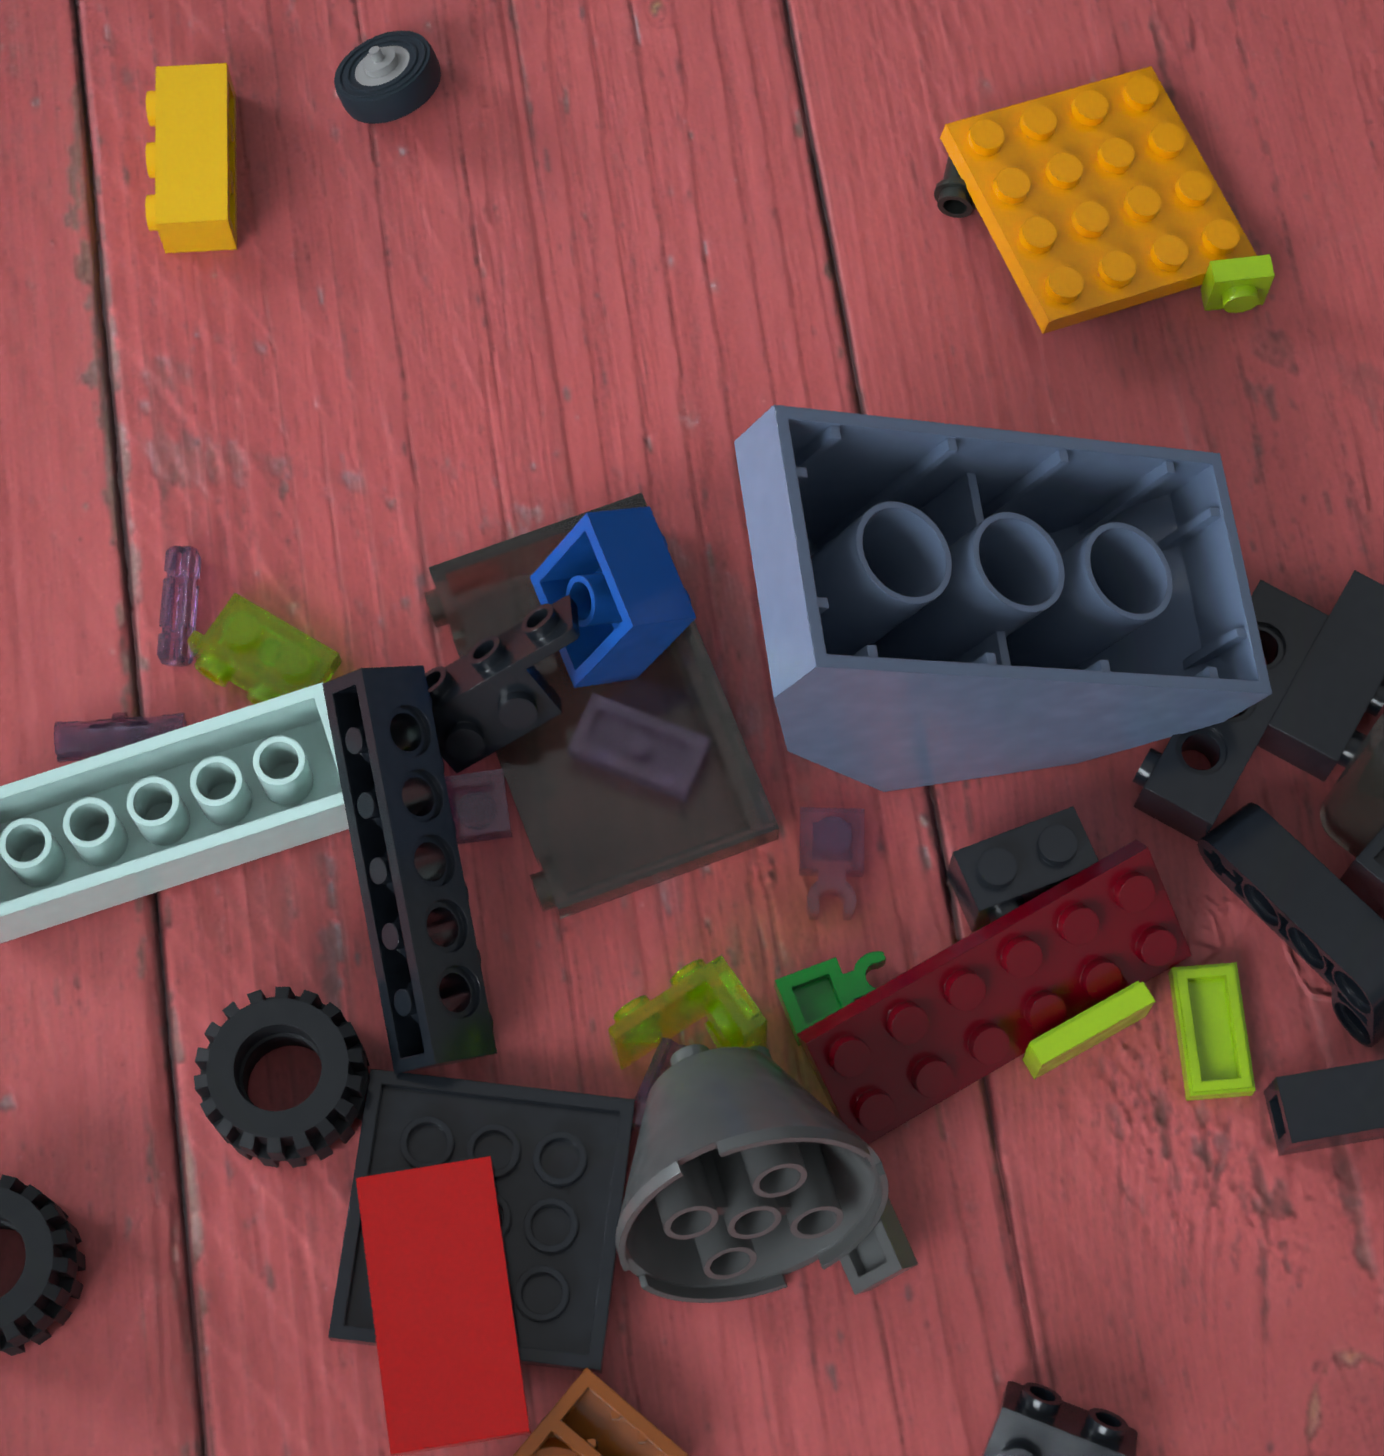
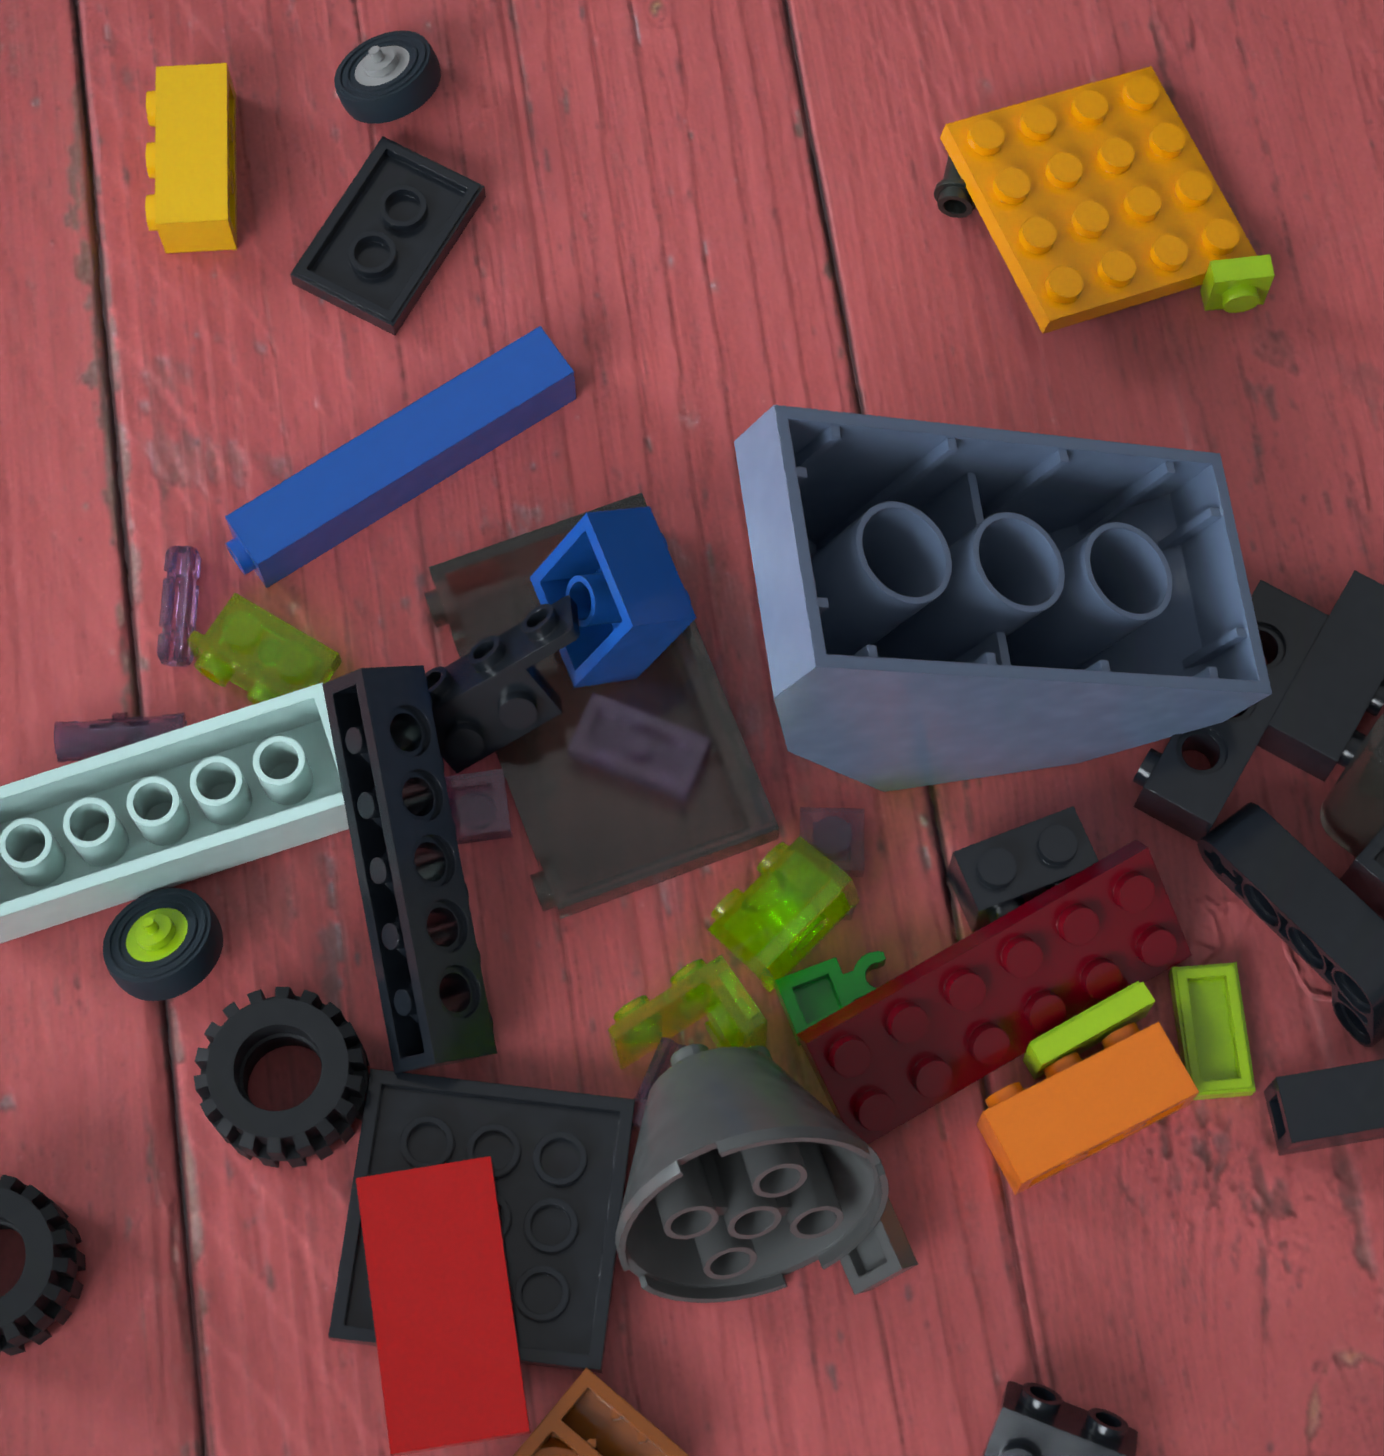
none -> black wheel [103,888,223,1001]
none -> blue brick [225,326,577,588]
none -> black tile [290,136,486,335]
none -> clear neon green slope [707,836,860,993]
none -> orange brick [977,1022,1199,1195]

